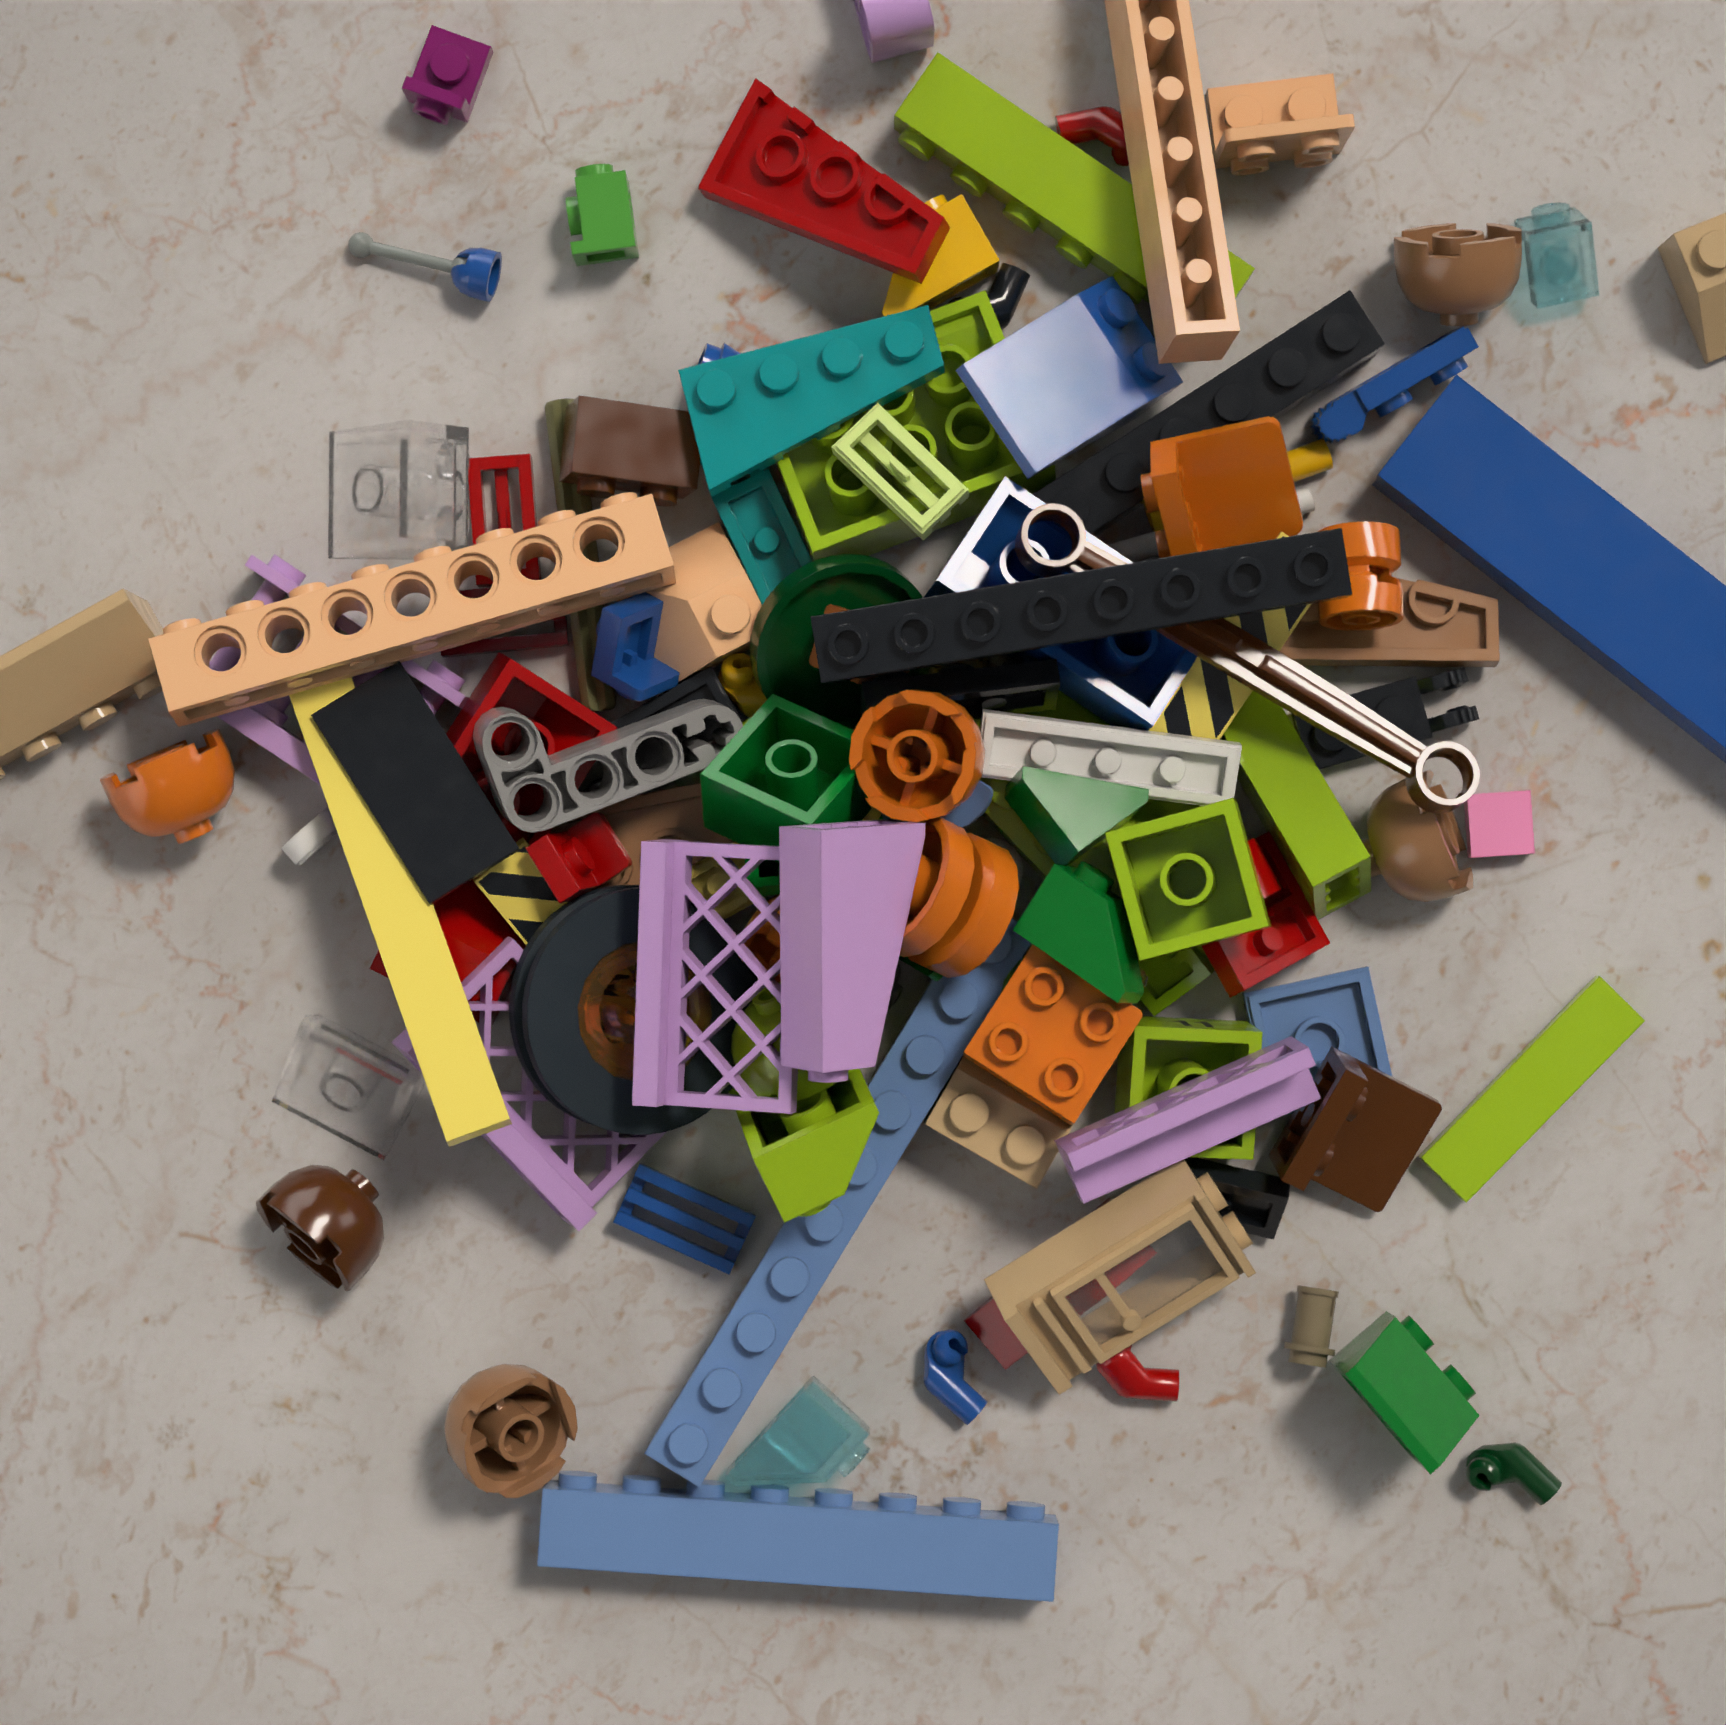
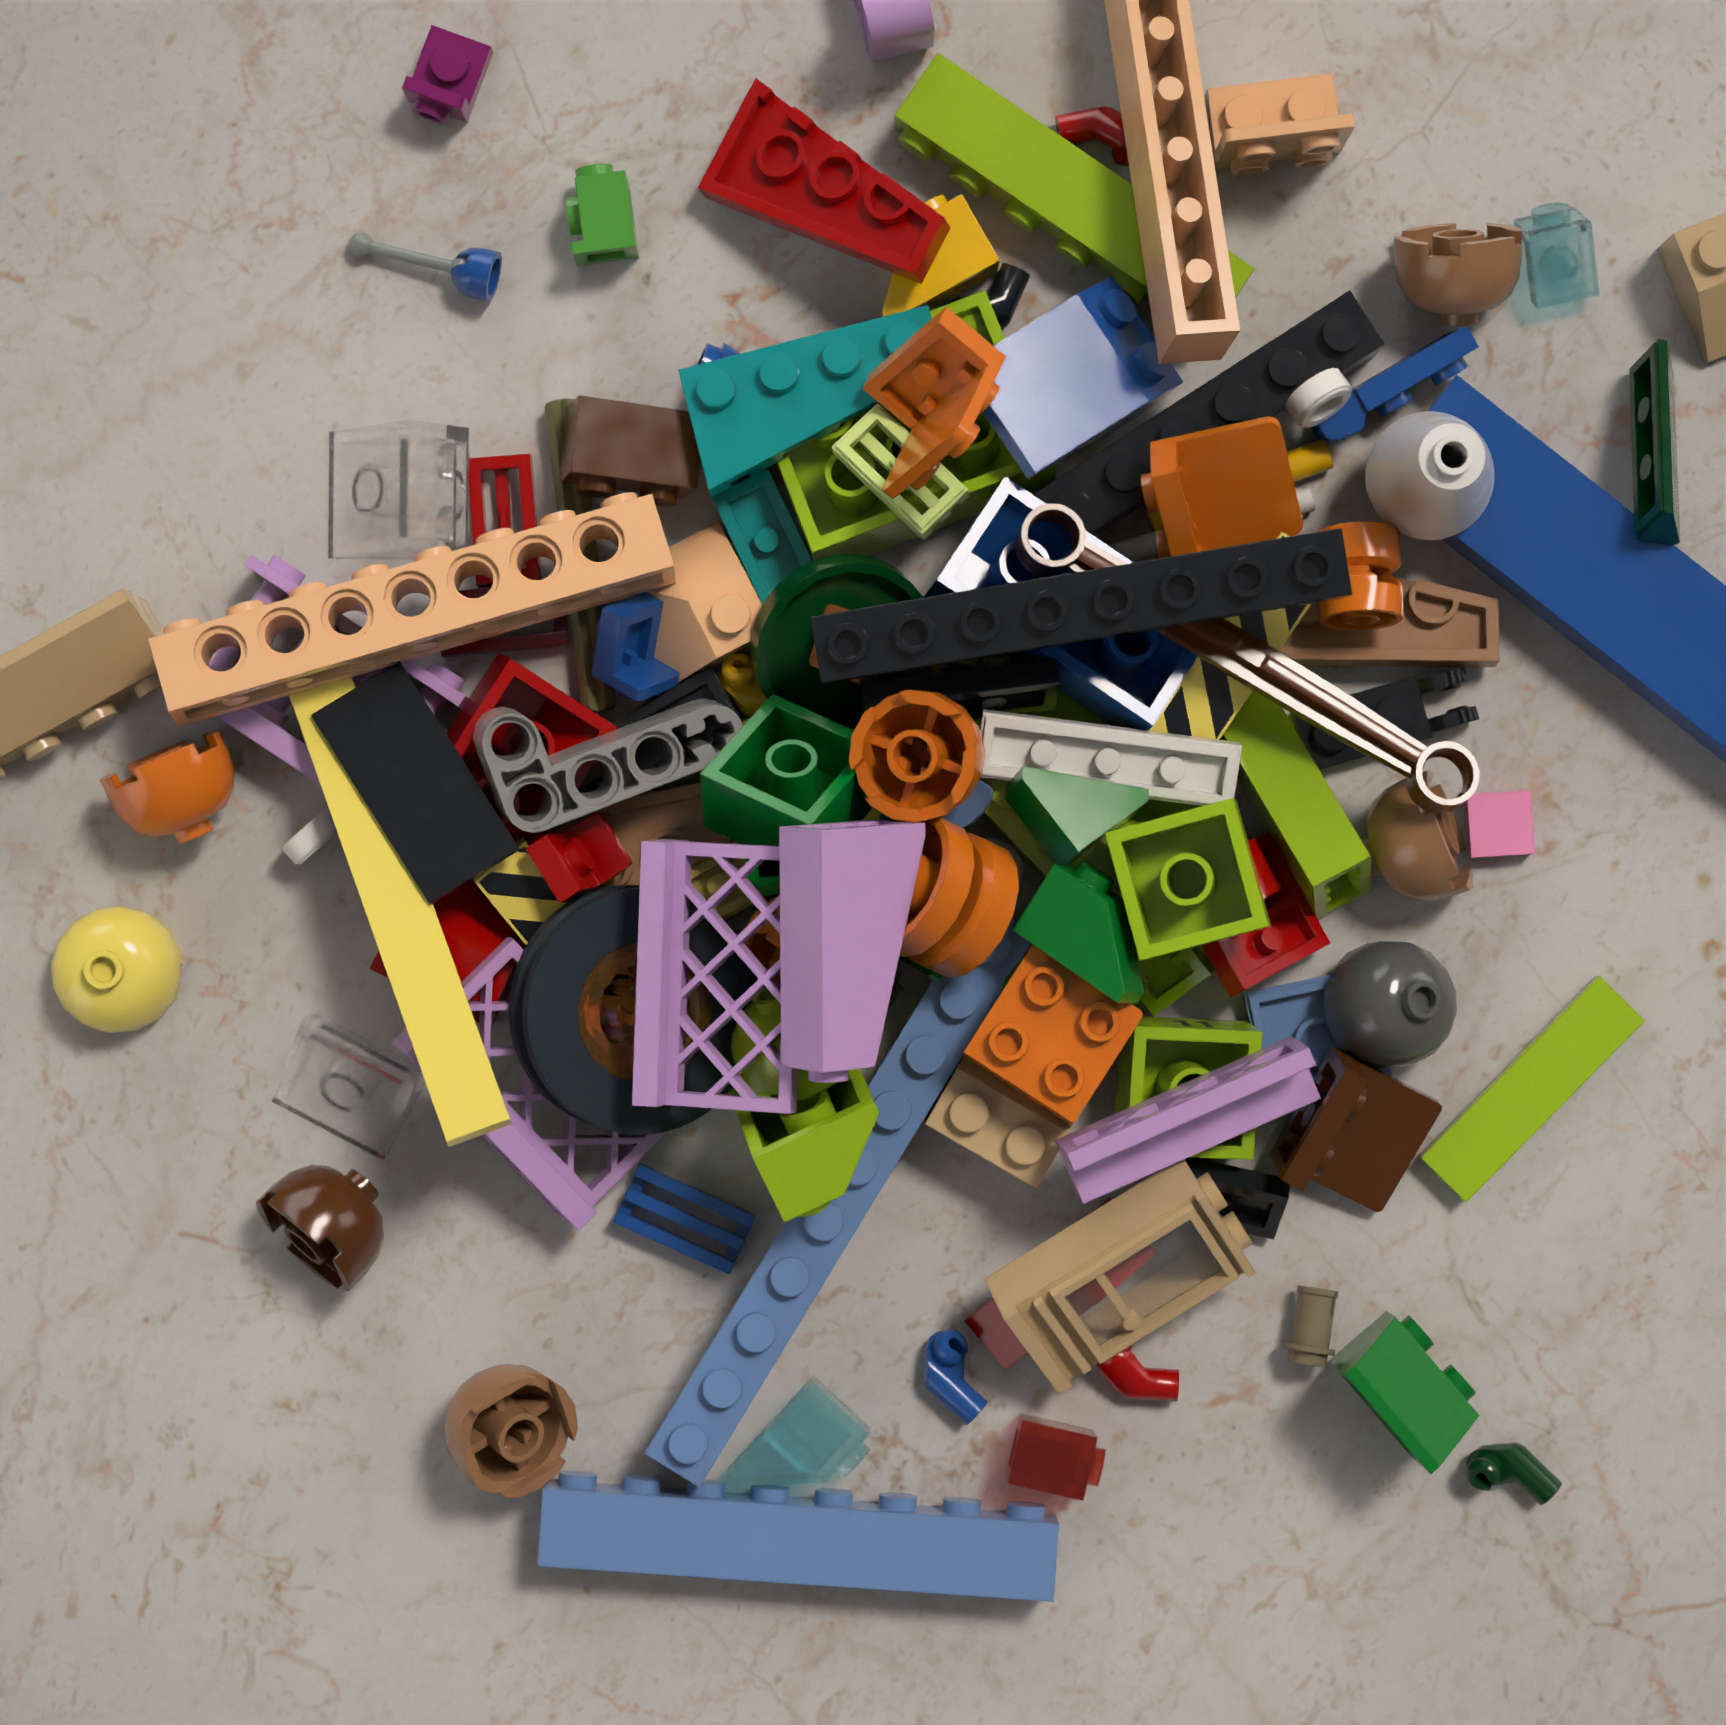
none -> light yellow cylinder [51,906,182,1033]
none -> orange bracket [862,306,1006,499]
none -> clear red brick [1005,1413,1106,1501]
none -> white tile [1285,368,1352,428]
none -> dark grey cylinder [1324,941,1457,1068]
none -> white cone [1365,411,1494,540]
none -> dark green slope [1629,339,1680,545]

